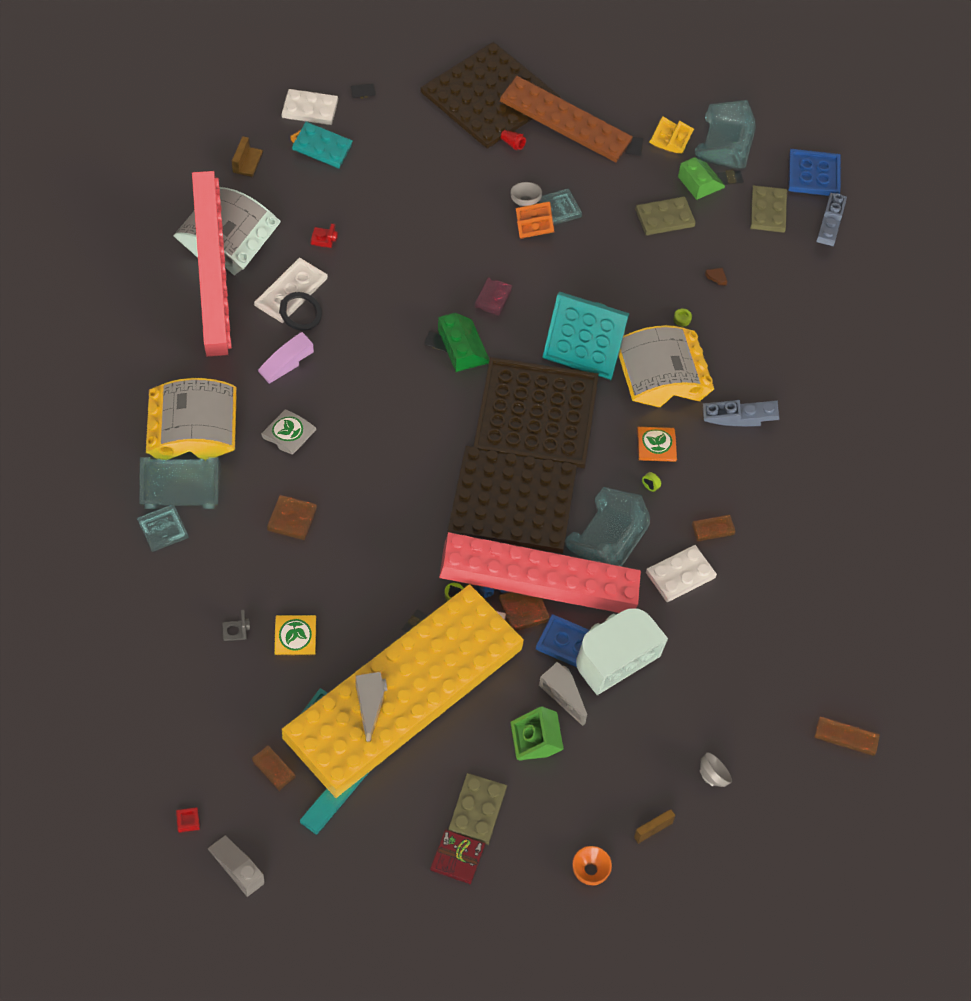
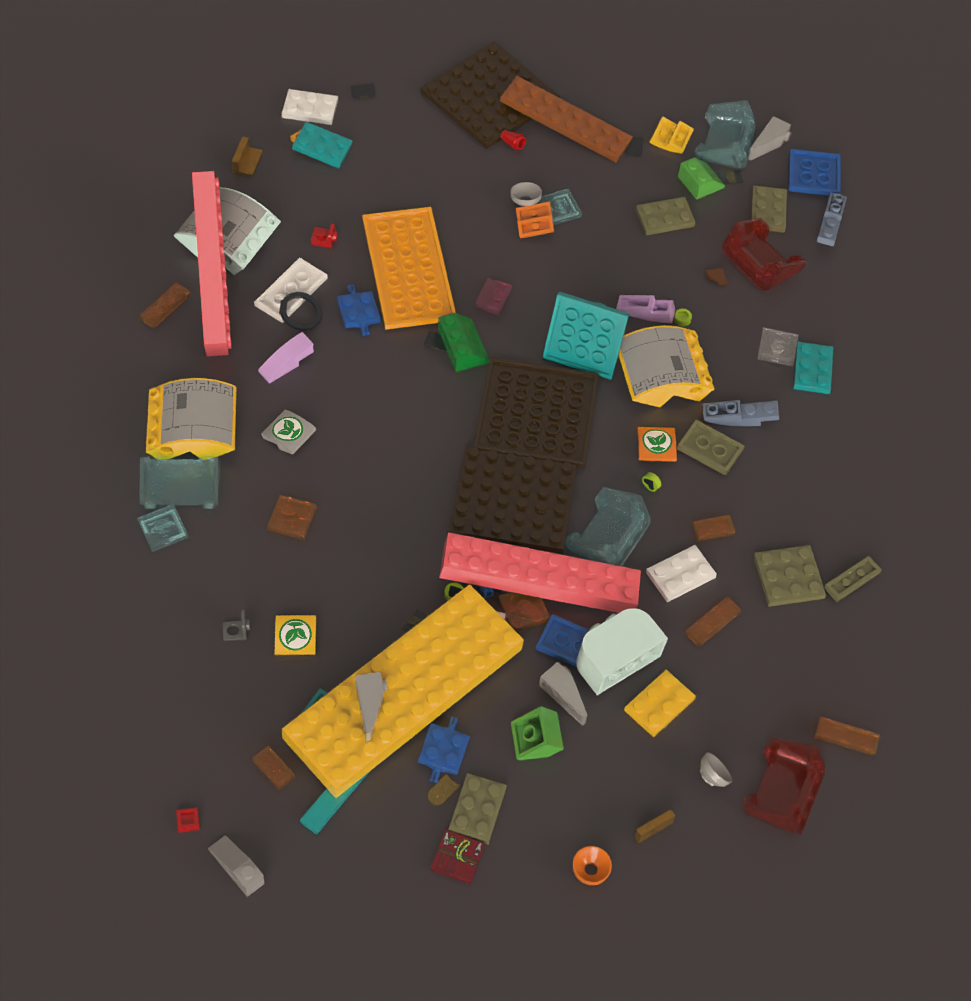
none -> clear orange plate [139,282,190,329]
none -> blue plate [336,284,381,336]
none -> light orange plate [362,207,456,330]
none -> blue plate [418,717,470,783]
none -> clear yellow piece [428,773,460,805]
none -> lavender slope [616,295,675,323]
none -> yellow plate [624,670,696,737]
none -> olive plate [677,420,745,476]
none -> clear orange plate [685,596,742,647]
none -> clear red windscreen [722,218,807,291]
none -> clear red windscreen [743,738,825,835]
none -> light grey slope [748,116,791,160]
none -> olive plate [753,545,826,607]
none -> clear plate [757,327,798,367]
none -> teal plate [793,342,833,394]
none -> olive plate [824,556,882,602]

